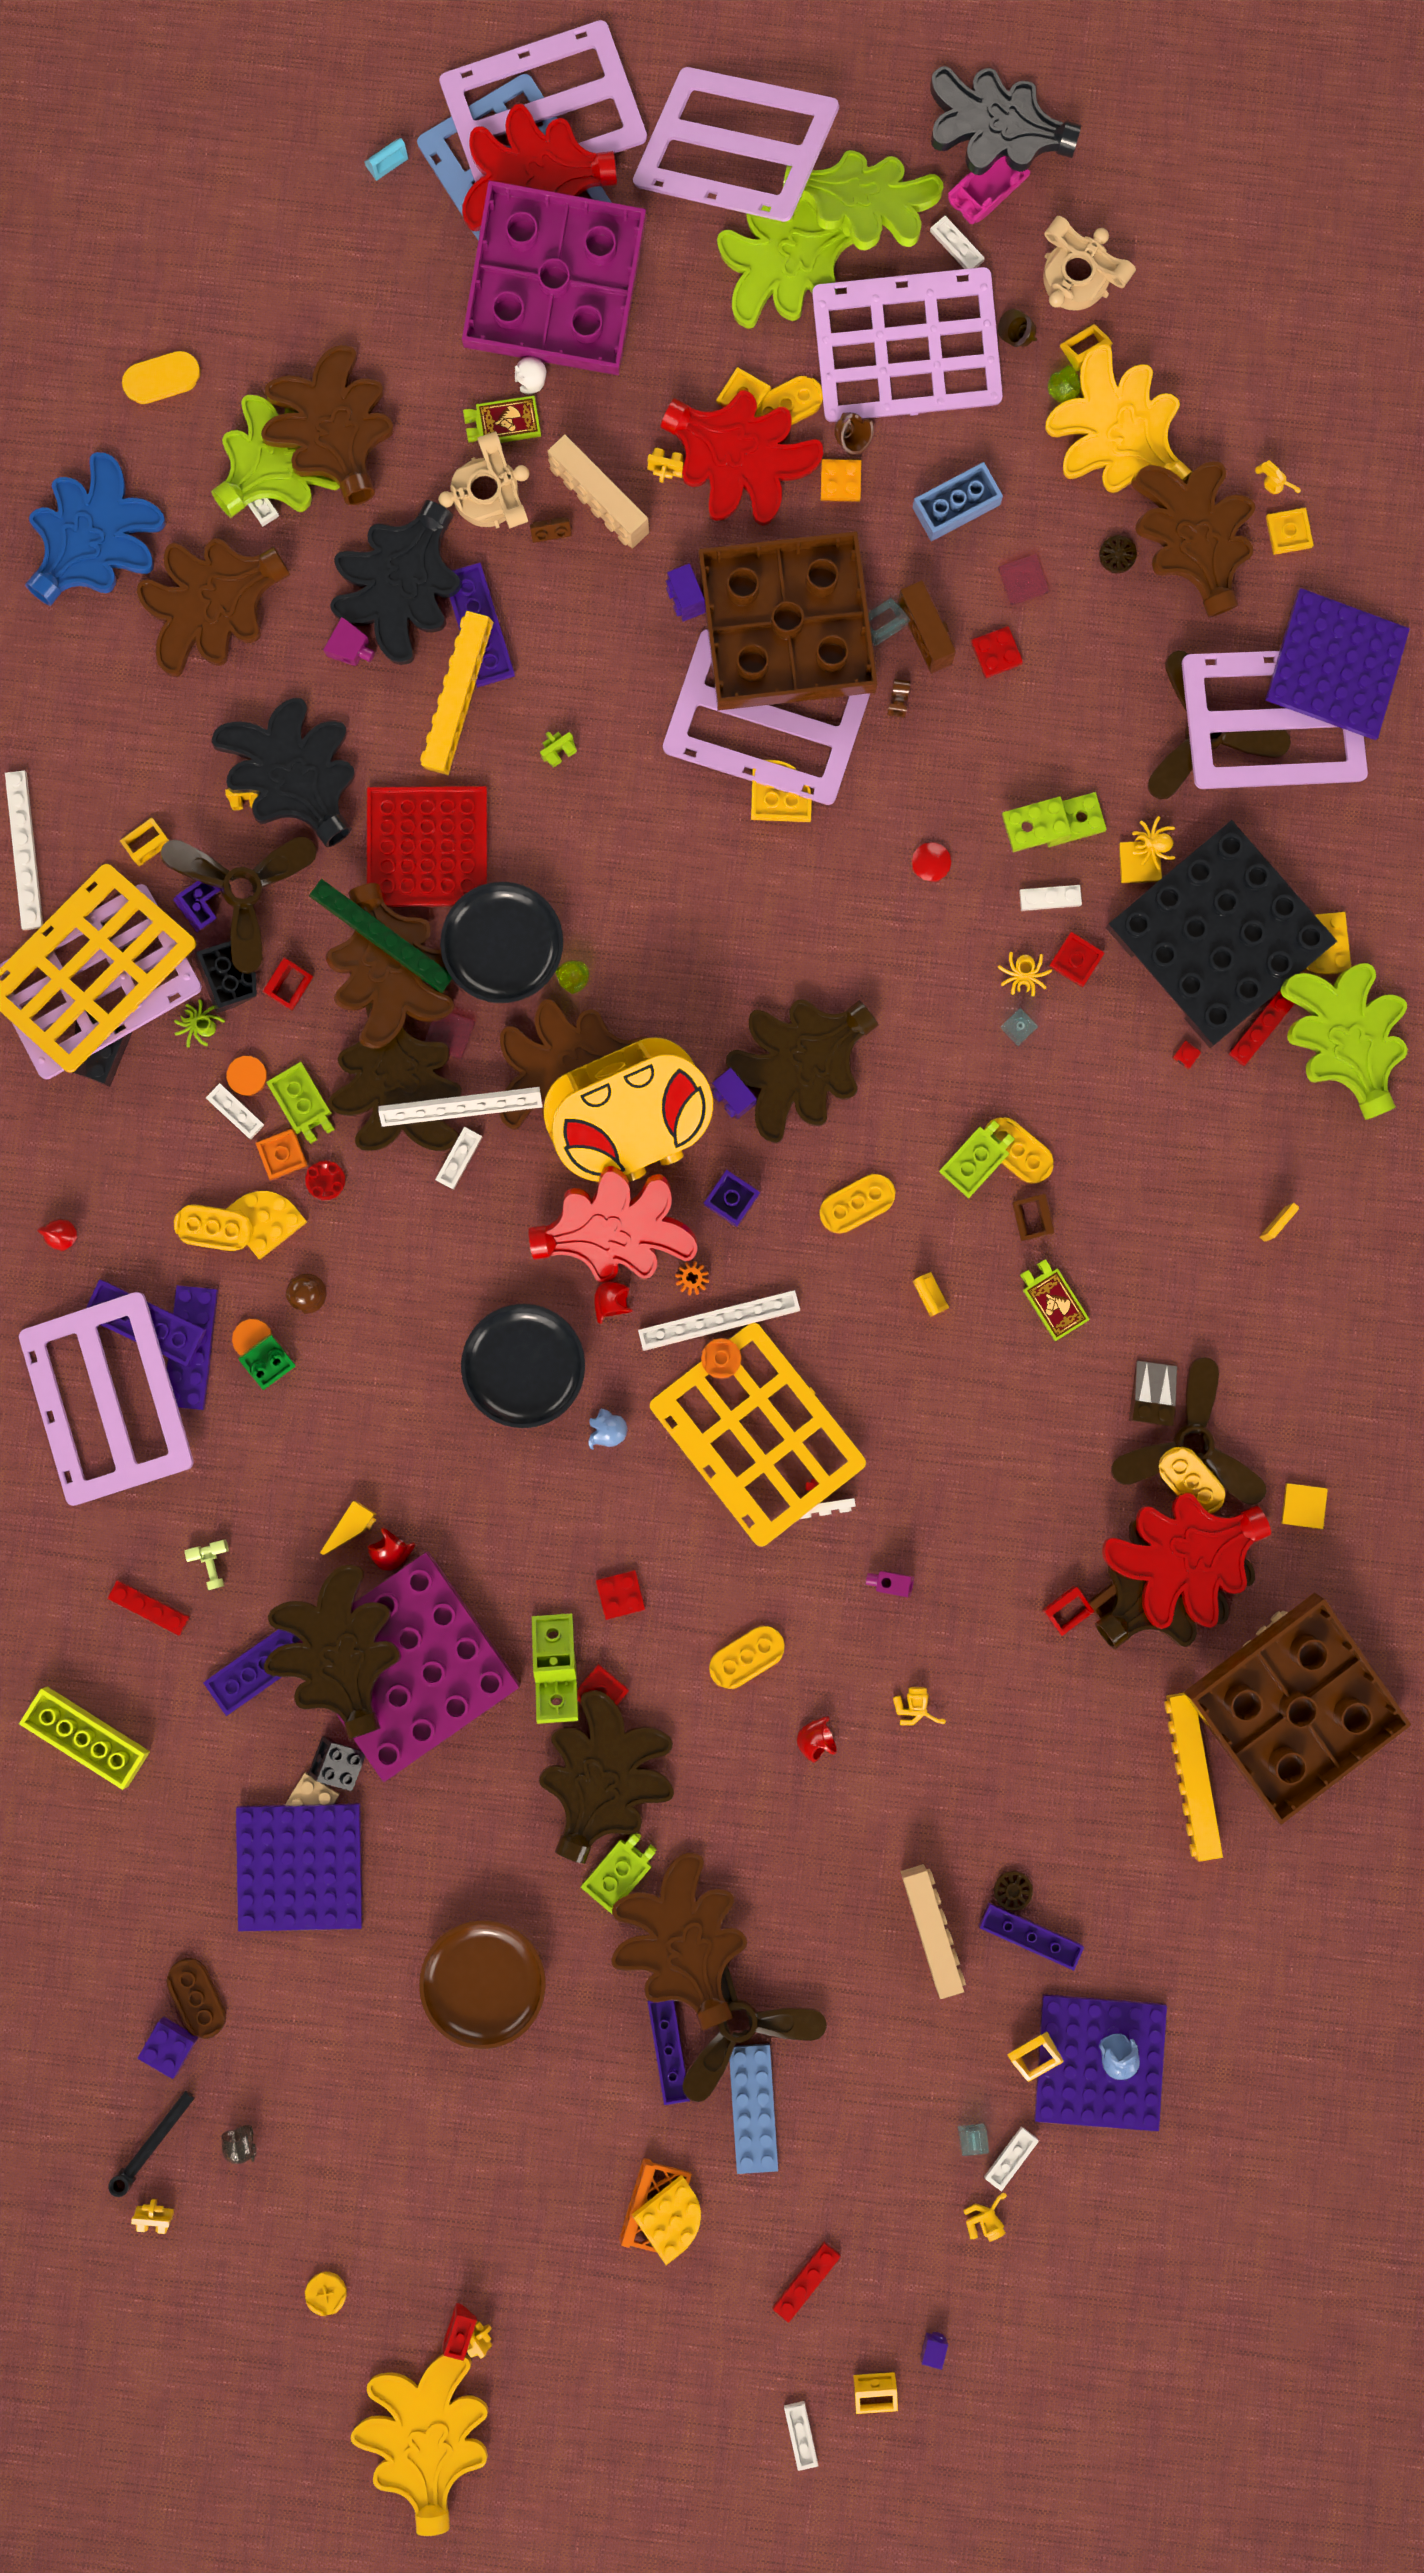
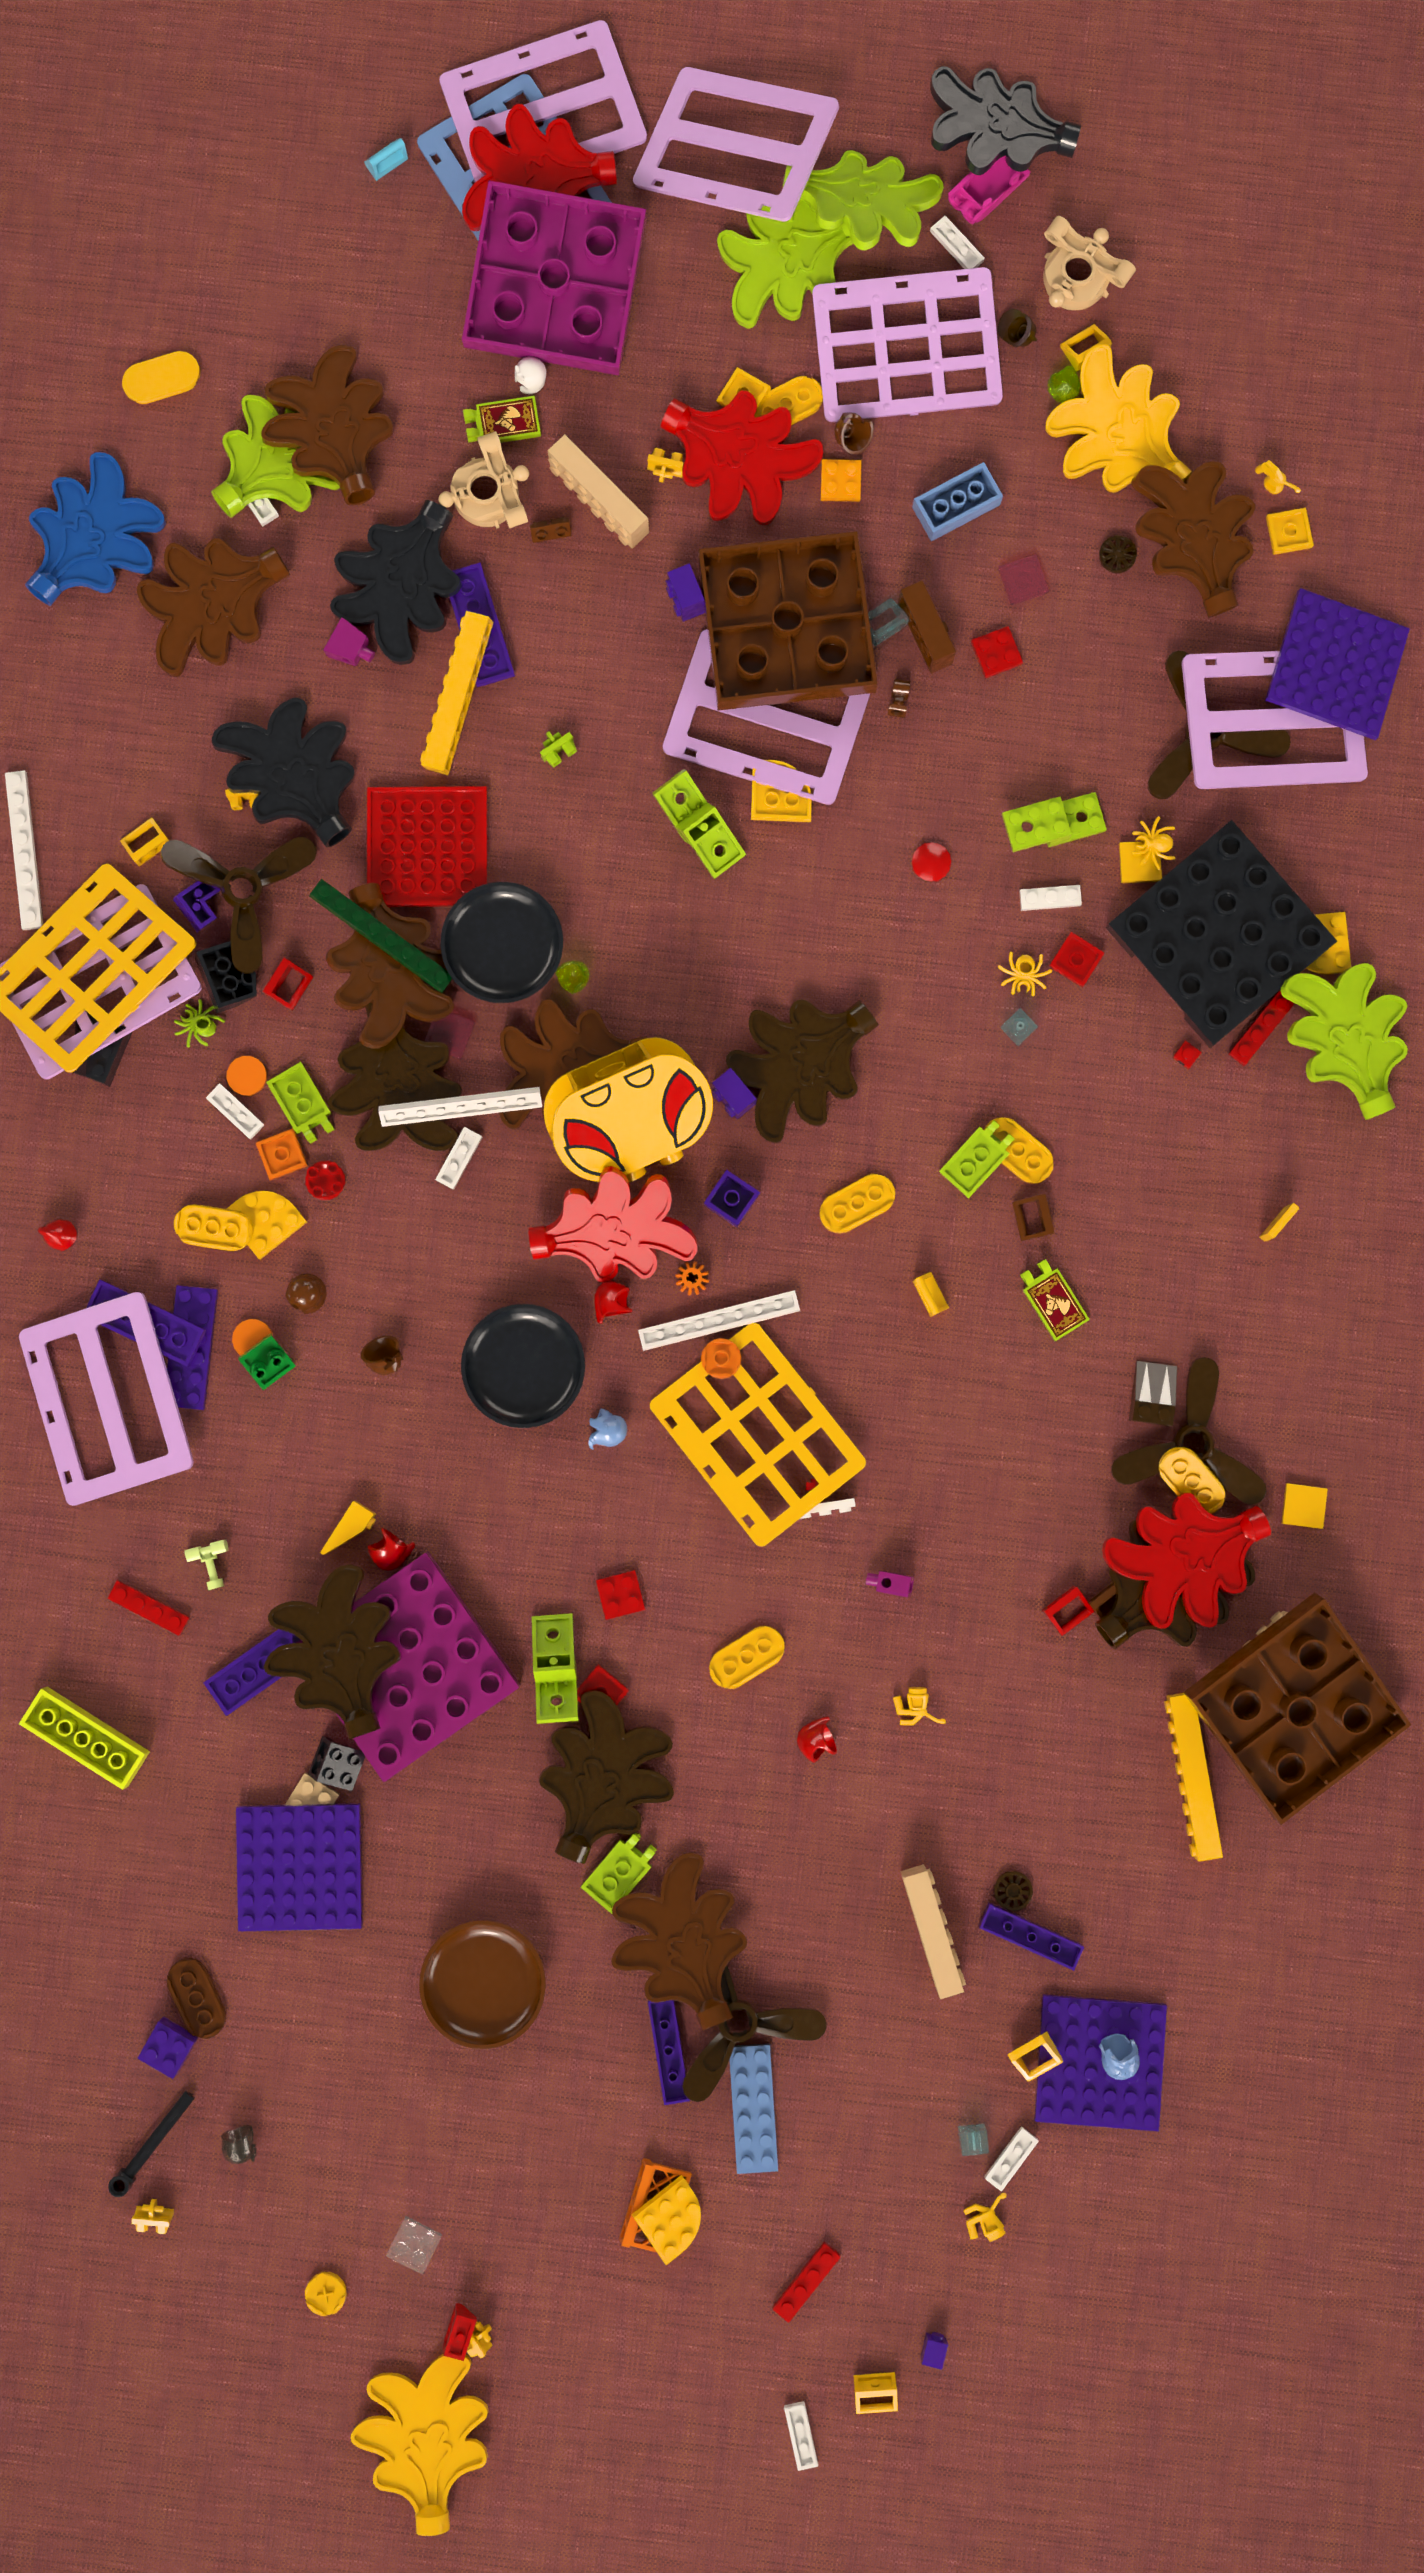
none -> reddish brown helmet [361,1336,404,1375]
none -> clear plate [386,2216,442,2275]
none -> lime bracket [652,769,746,879]

